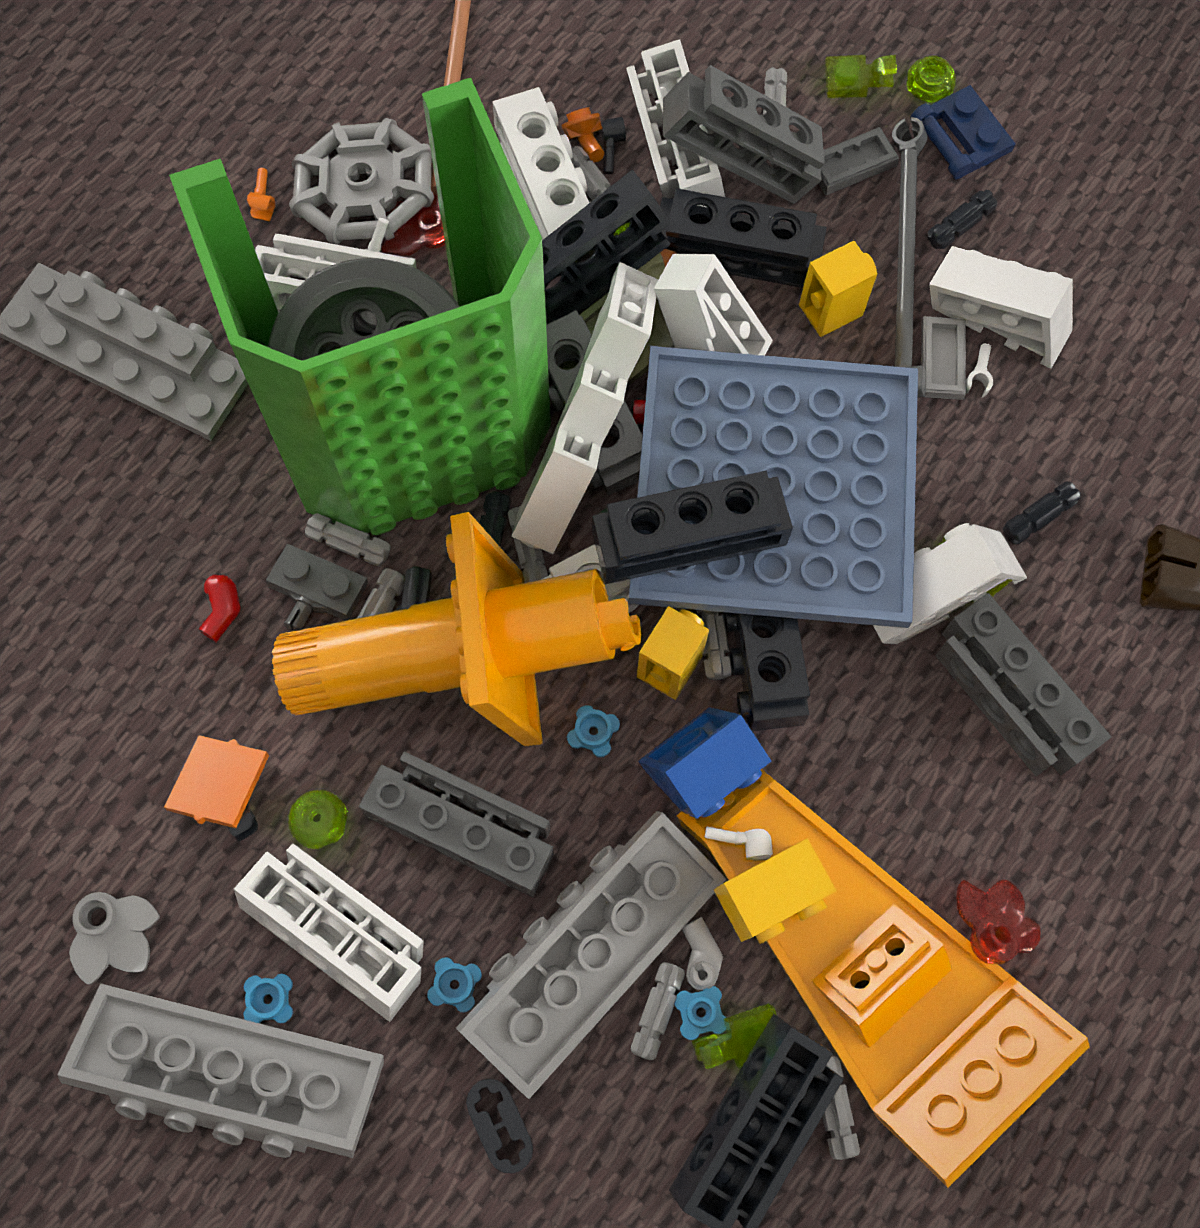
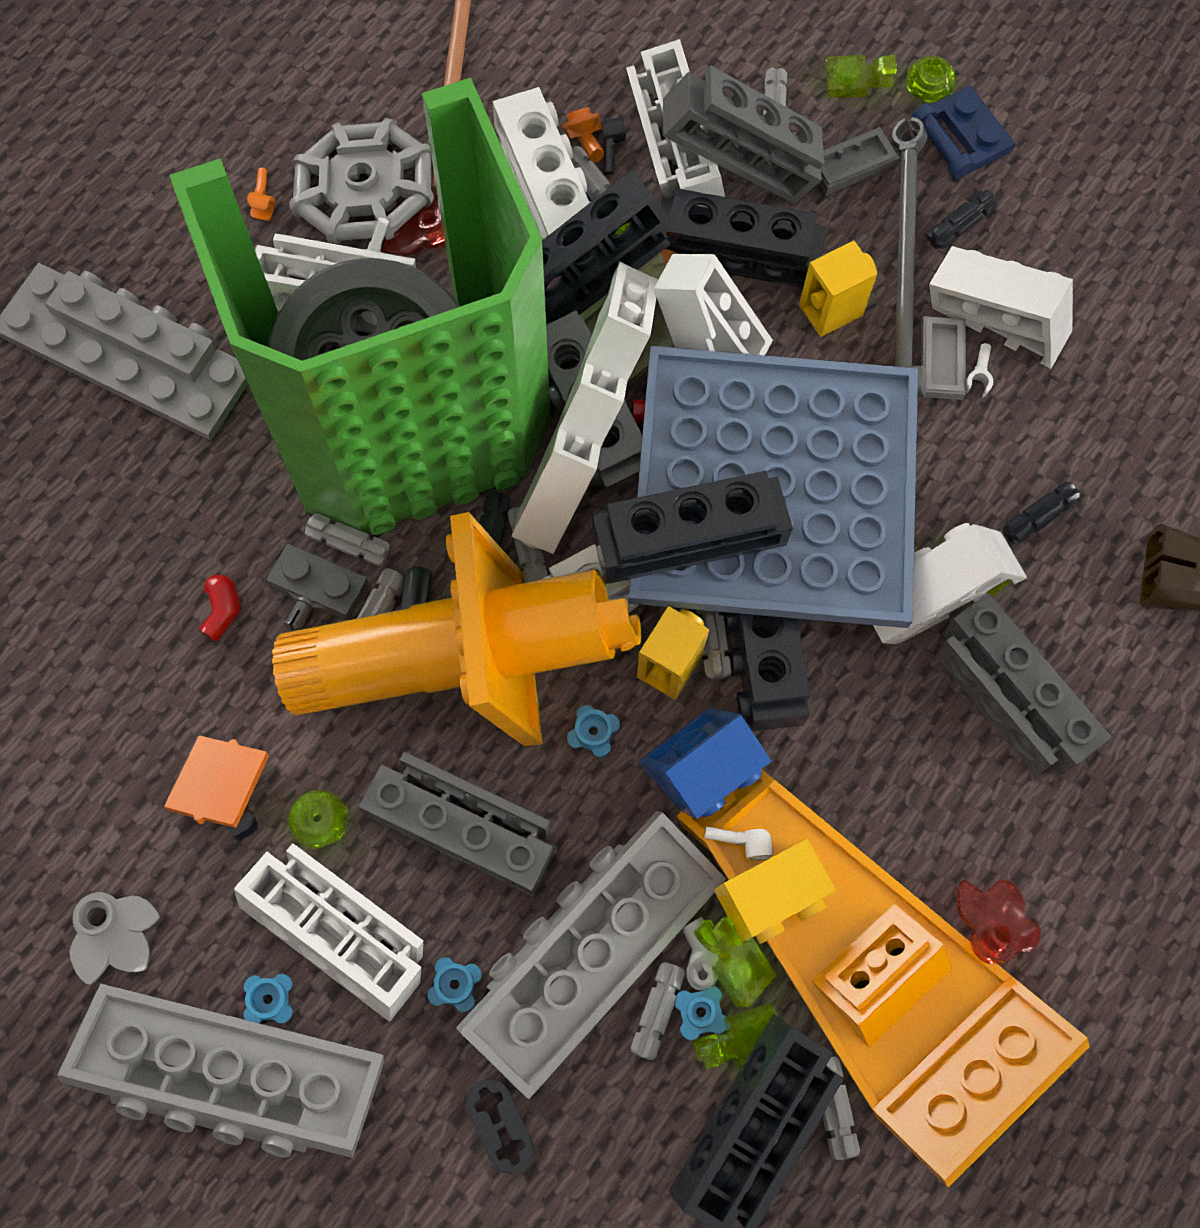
none -> clear neon green plate [693,917,777,1007]

